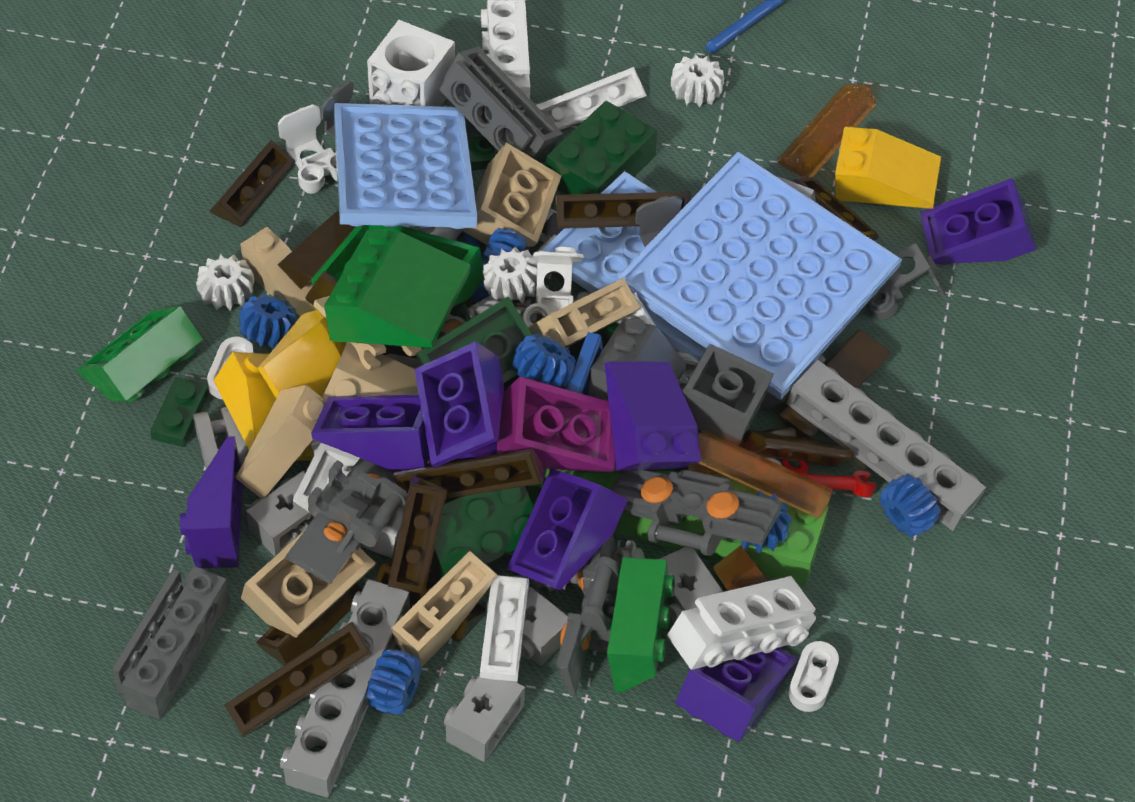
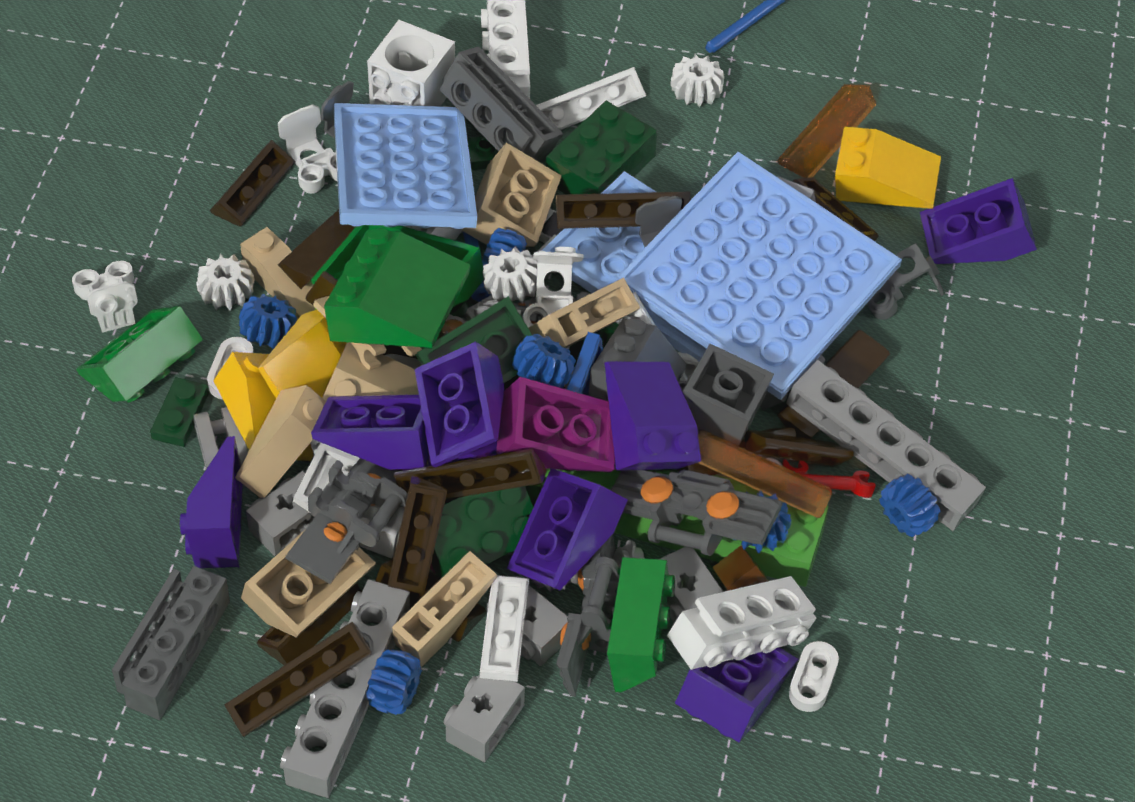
none -> white piece [72,261,138,333]

